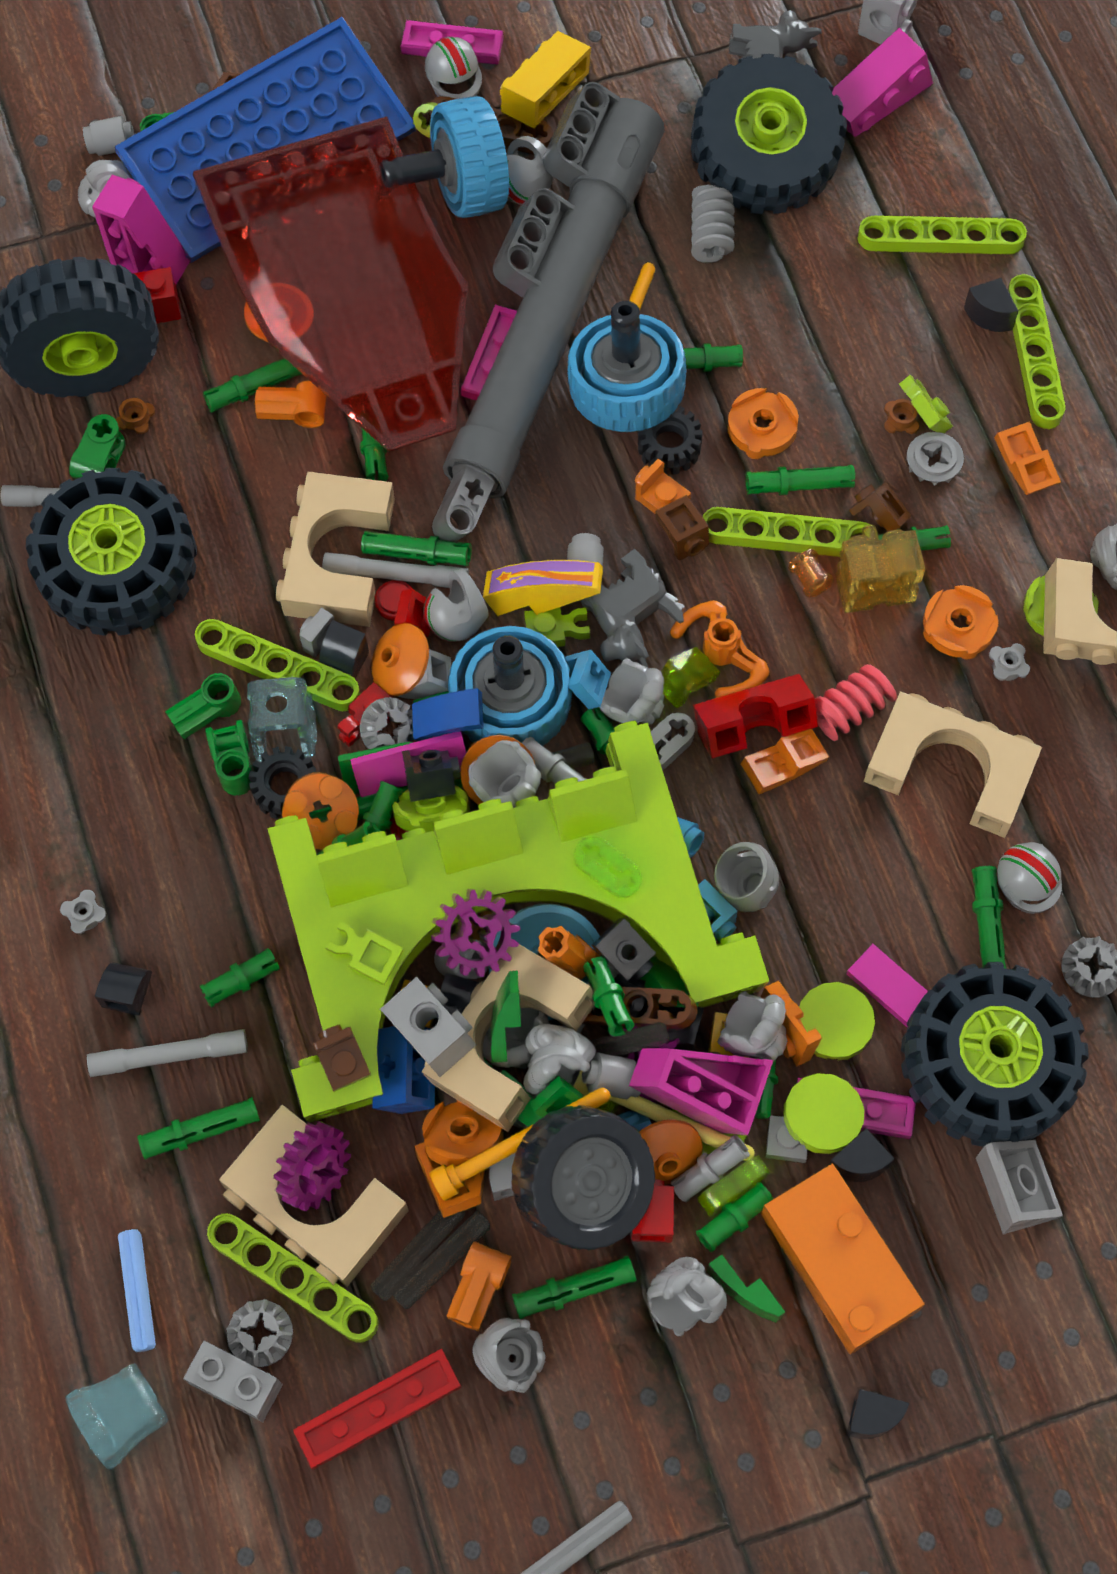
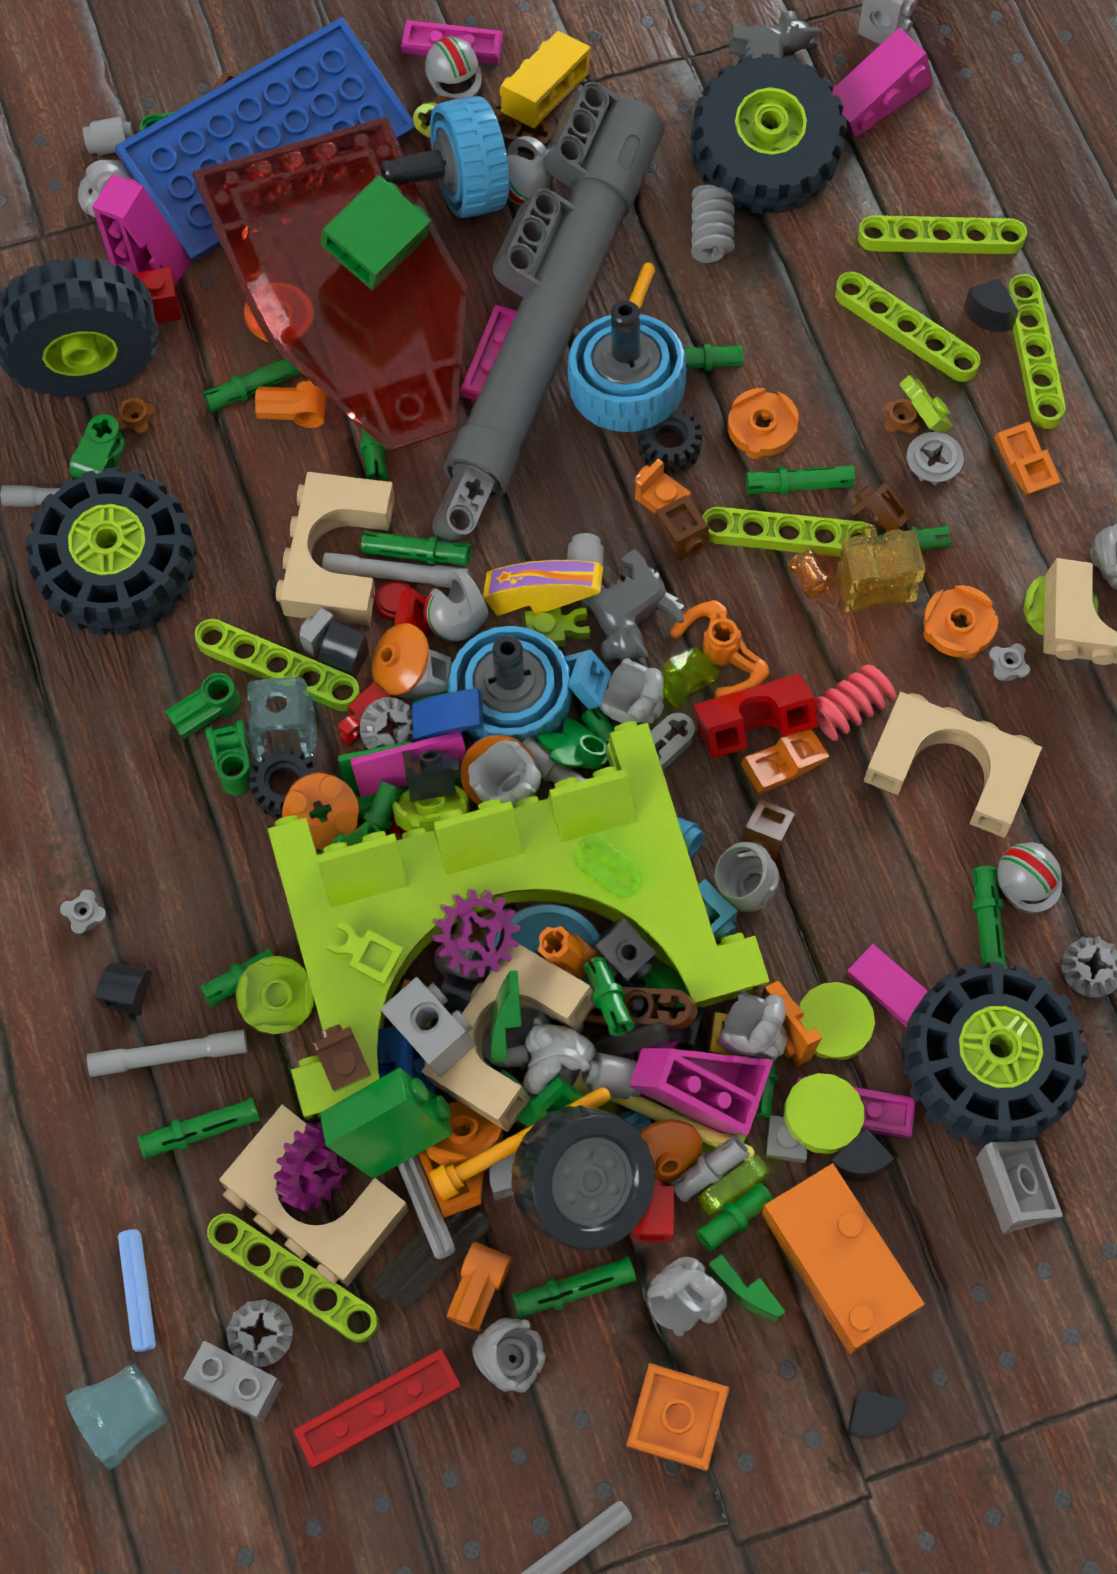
none -> lime tile [236,956,314,1035]
none -> green brick [320,1067,452,1179]
none -> green brick [321,175,431,291]
none -> light grey axle [398,1155,455,1259]
none -> green plate [536,717,608,769]
none -> orange plate [626,1363,729,1471]
none -> reddish brown bracket [739,799,795,863]
none -> lime beam [835,272,980,382]

